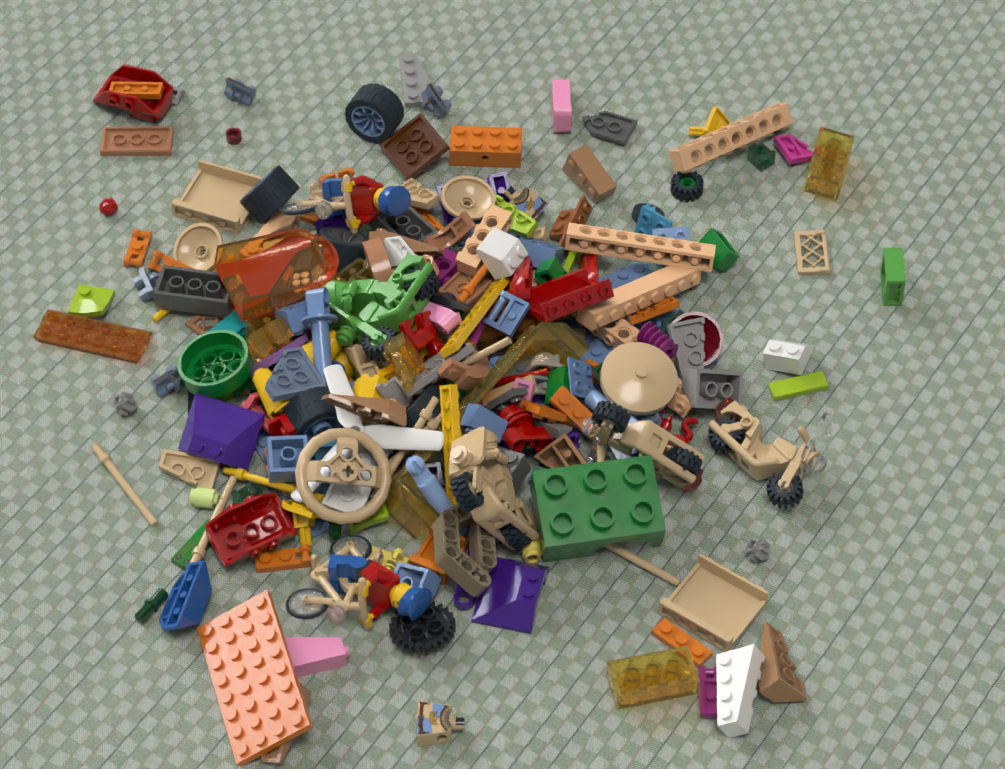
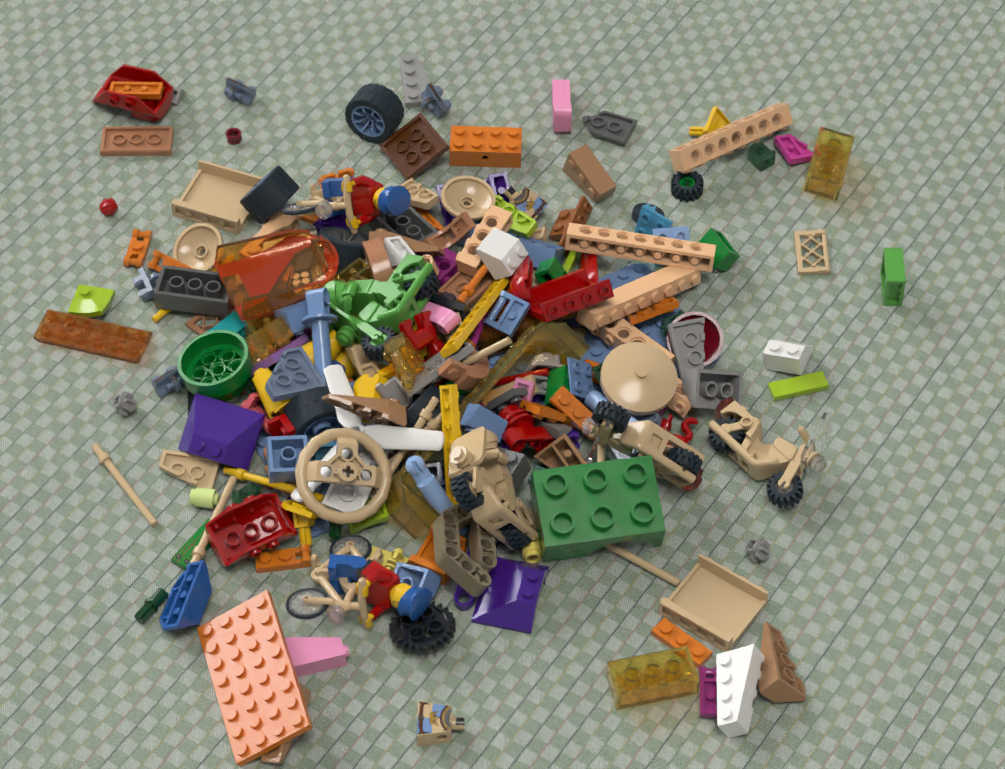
magenta piece [637,321,678,359] -> none

